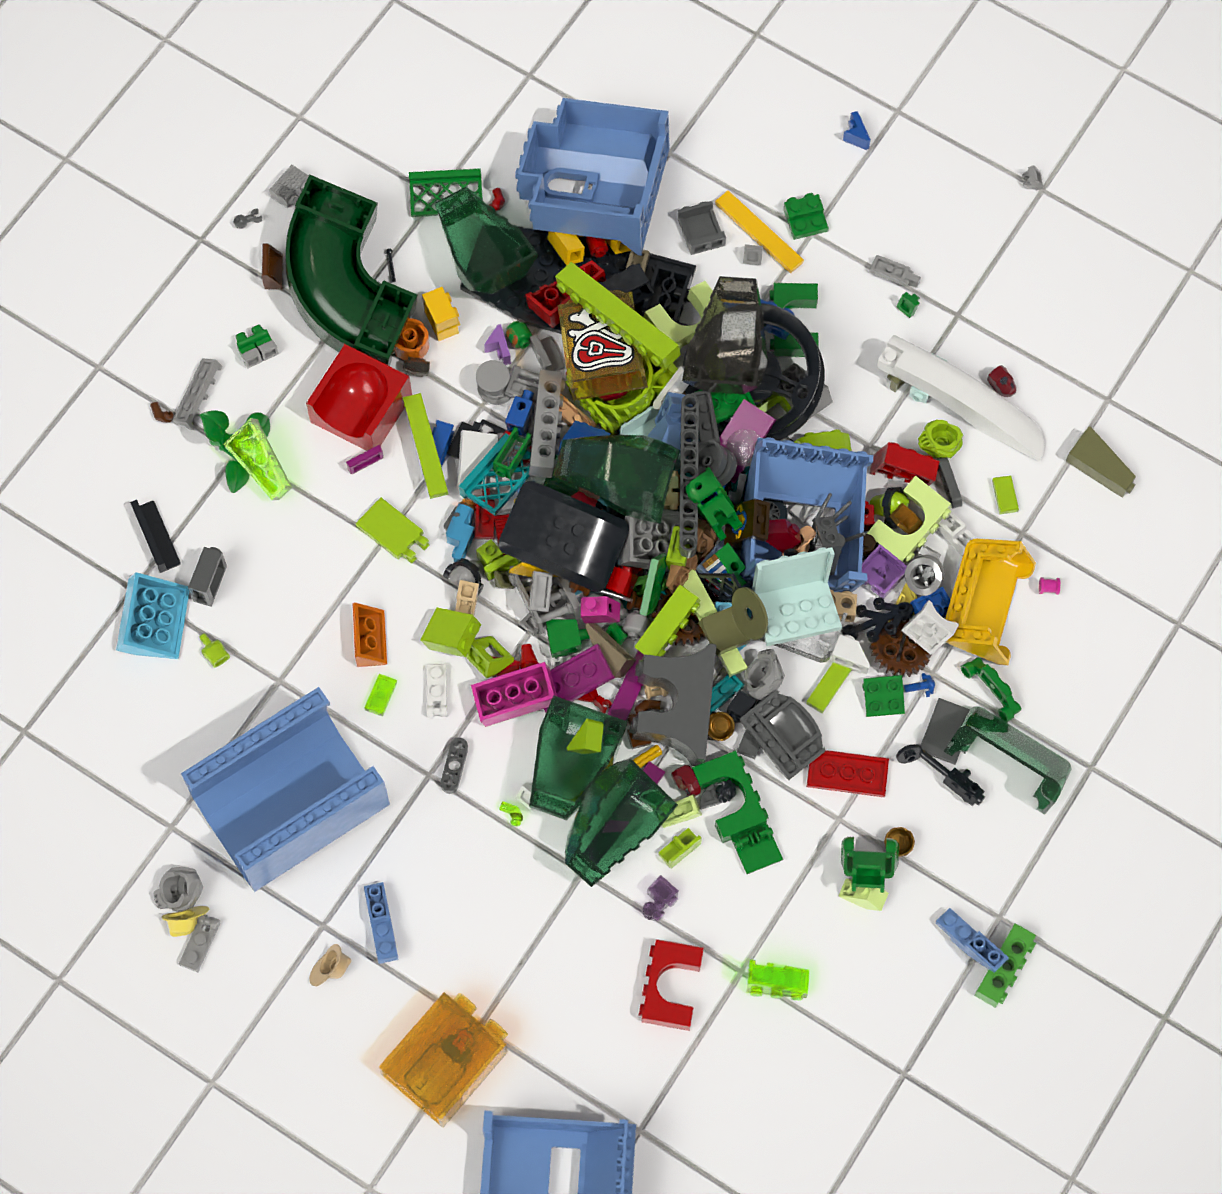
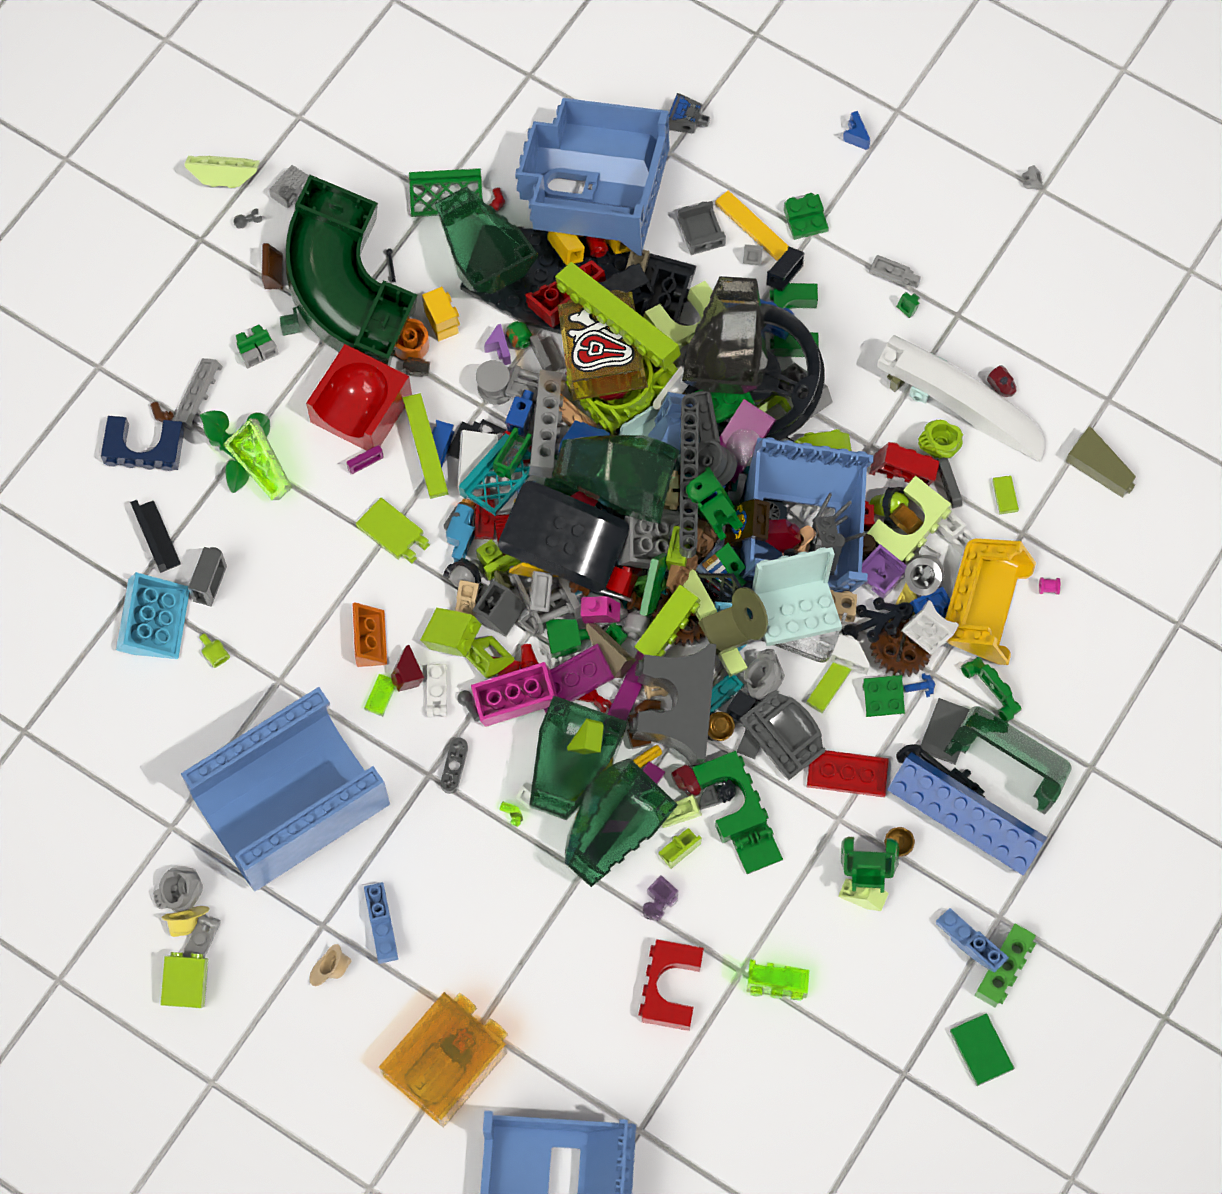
none -> dark blue arch [101,416,185,471]
none -> lime brick [160,952,208,1008]
none -> yellowish green wedge [185,156,260,188]
none -> clear green panel [279,307,301,336]
none -> dark red slope [391,645,425,692]
none -> dark grey bar [457,690,480,722]
none -> dark grey slope [472,580,526,637]
none -> torso [669,93,710,134]
none -> black window [766,246,805,291]
none -> brick [887,752,1048,876]
none -> green tile [950,1013,1015,1086]

